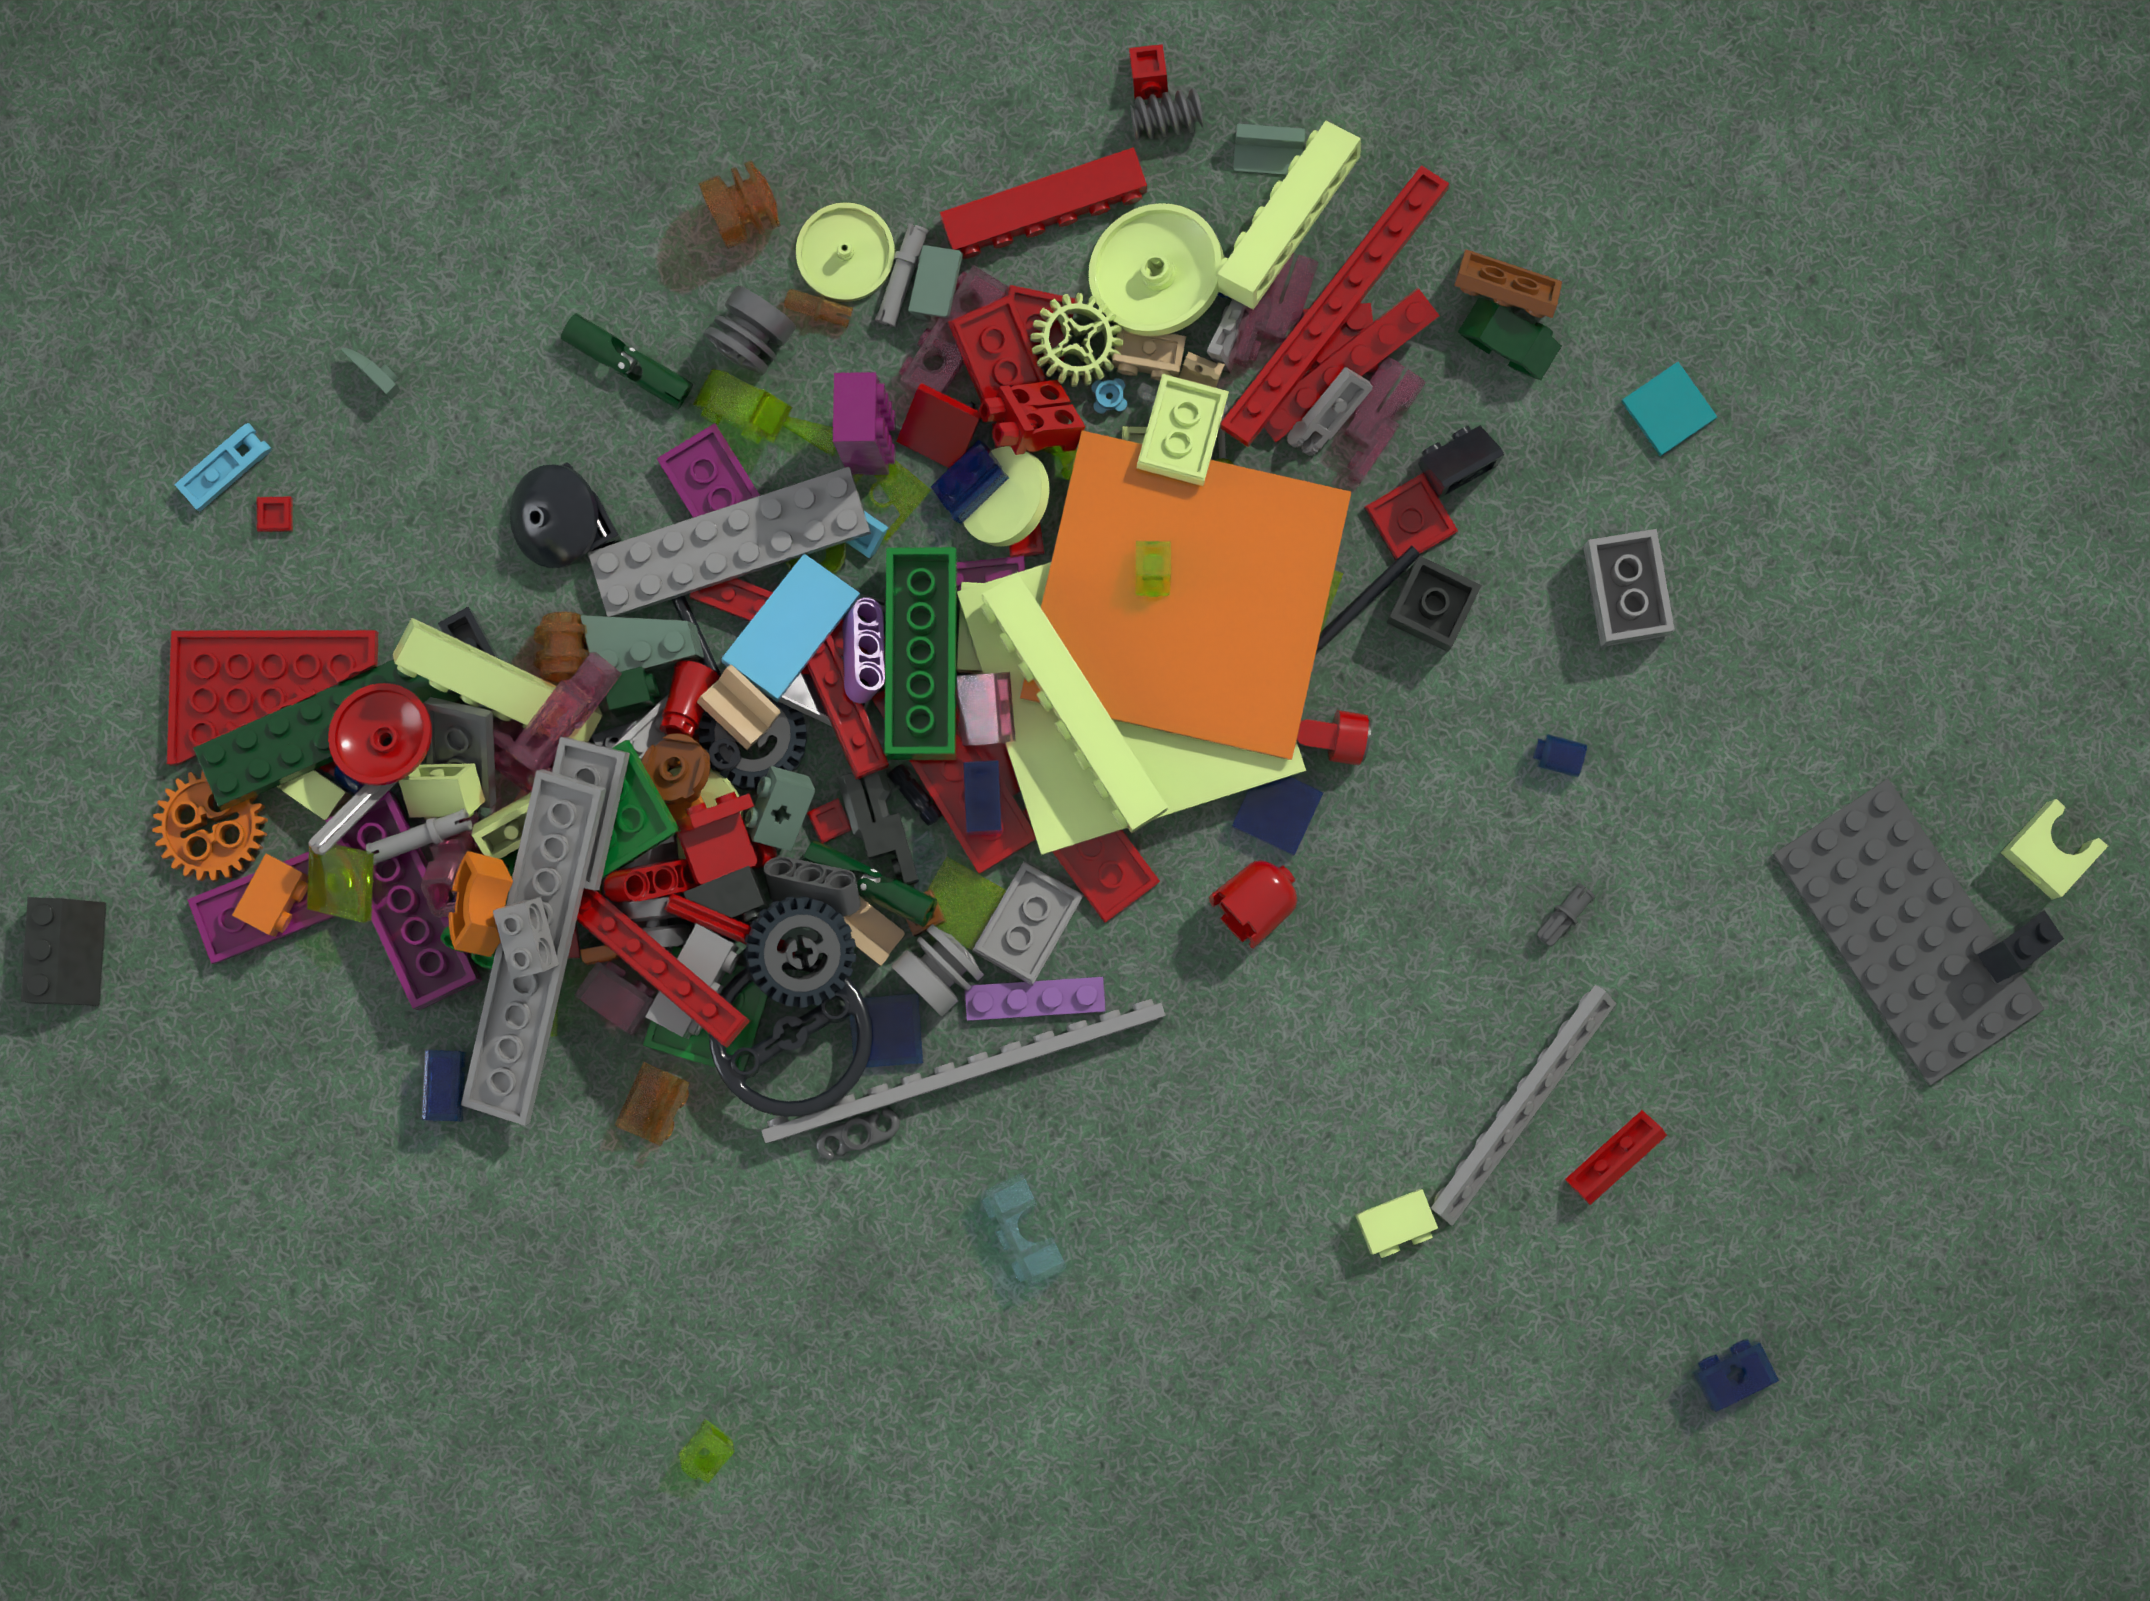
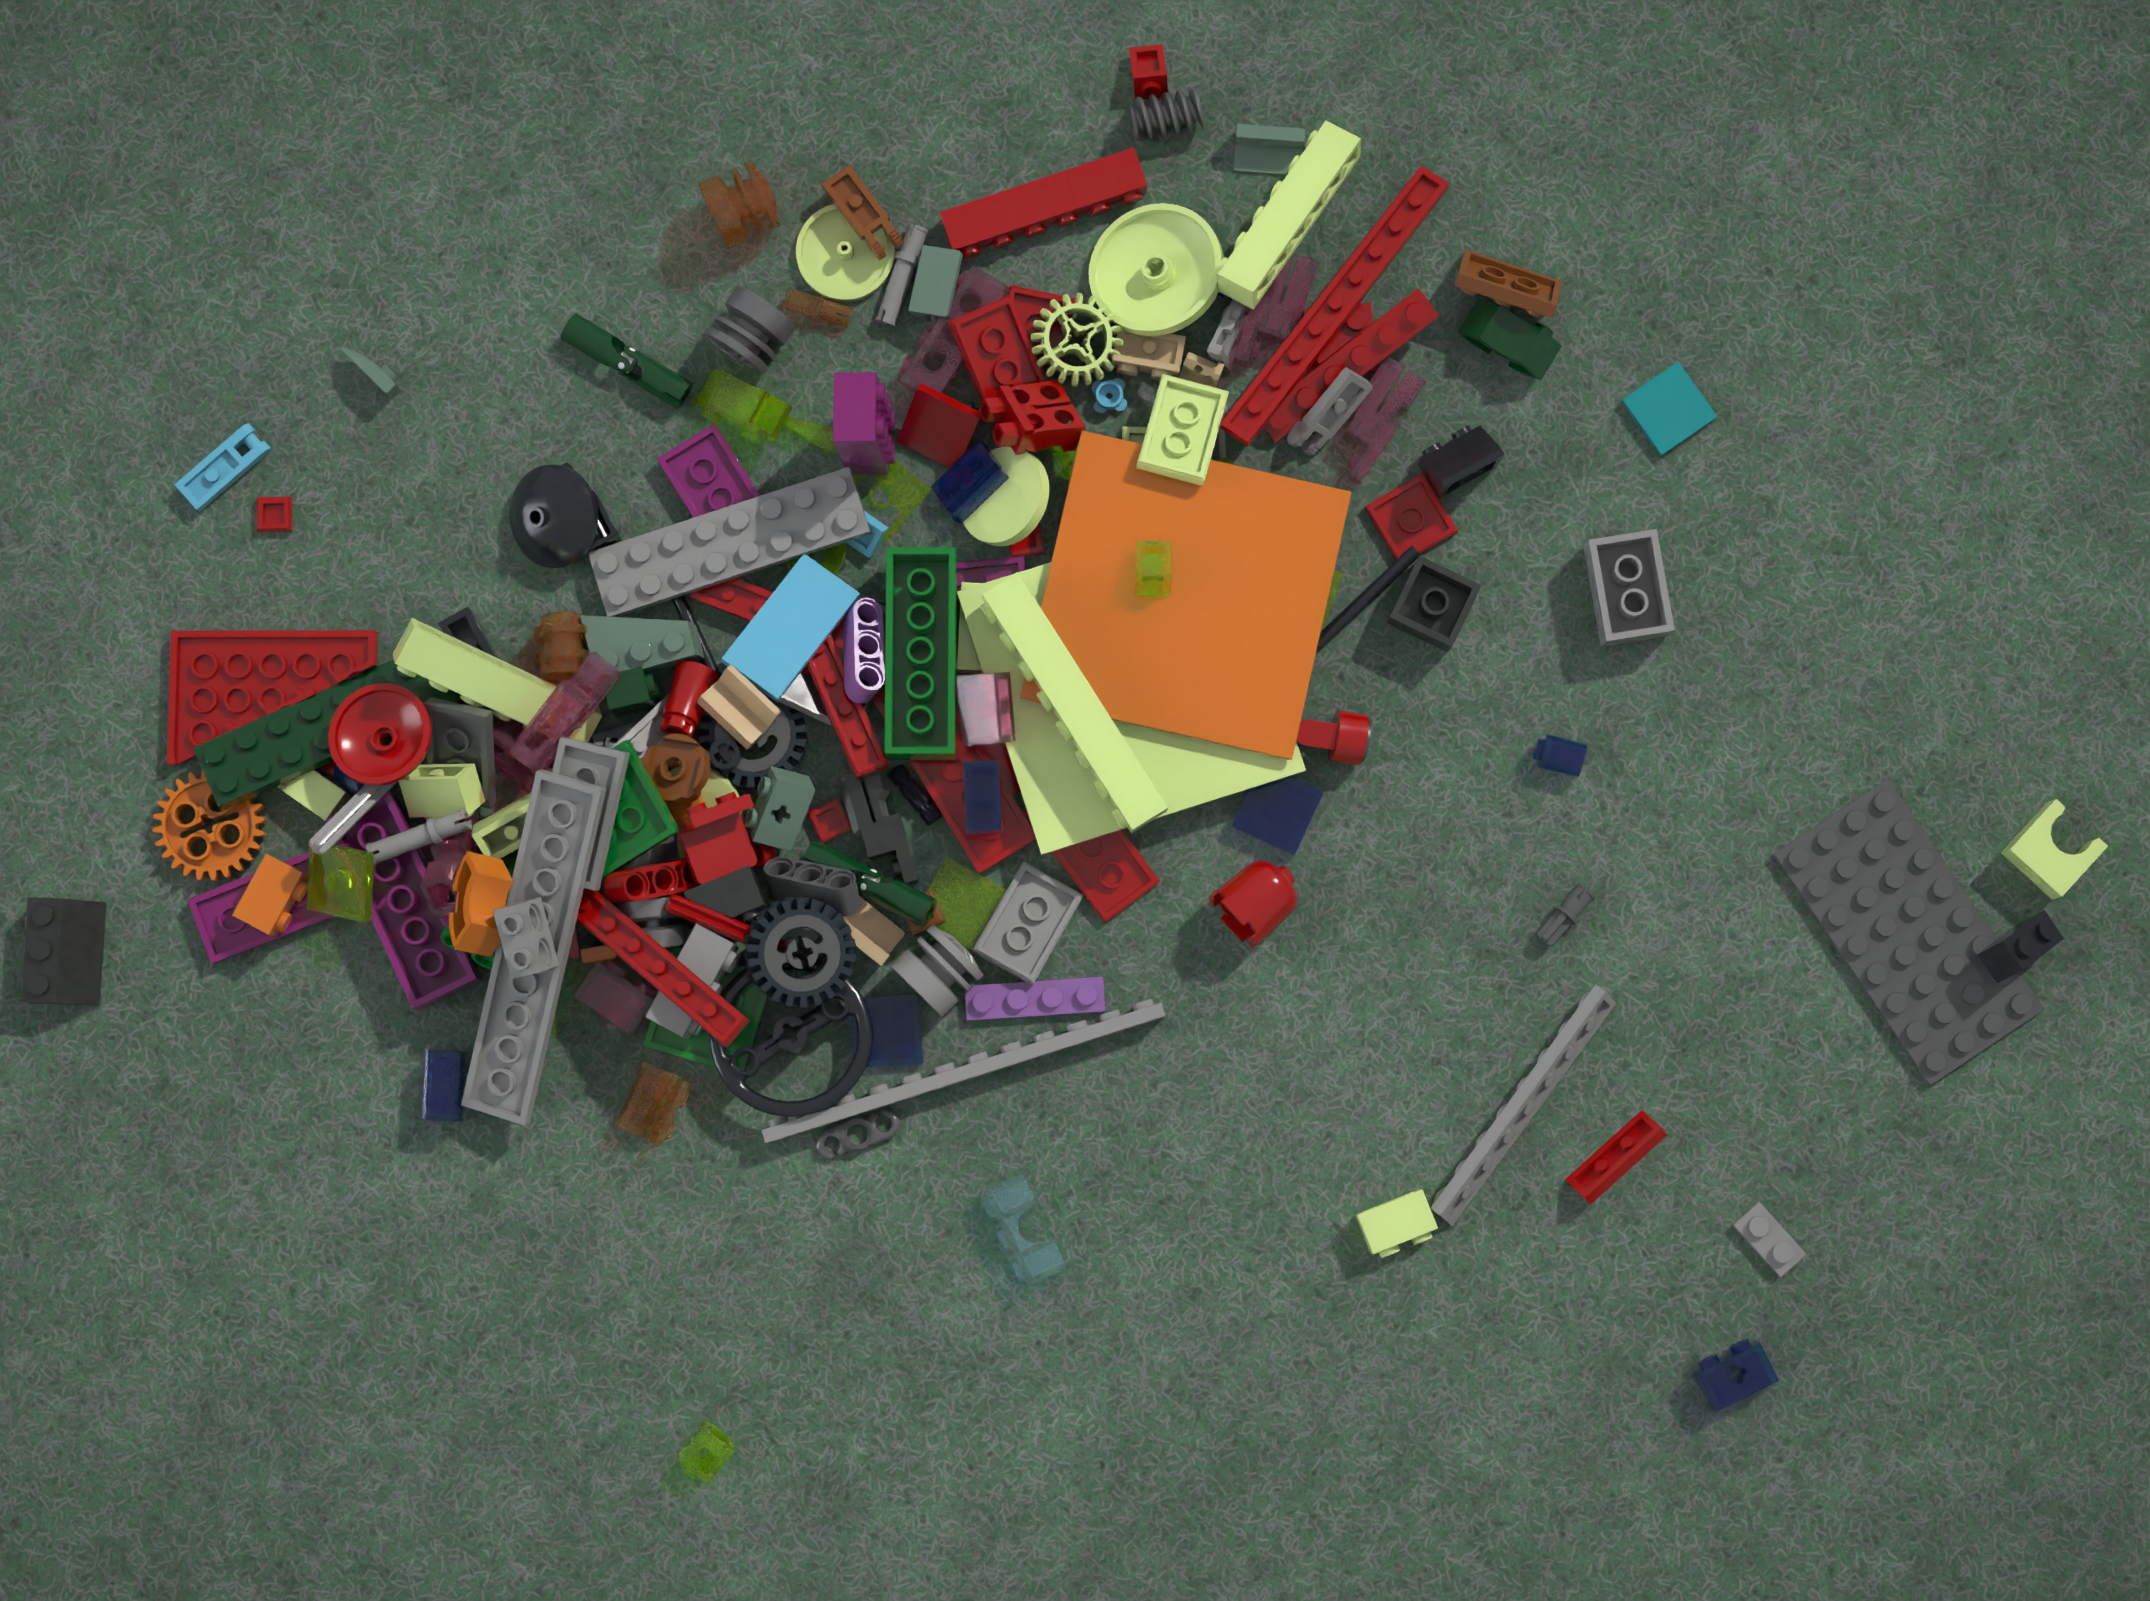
none -> dark orange hinge [822,165,904,260]
none -> light grey plate [1732,1202,1806,1277]

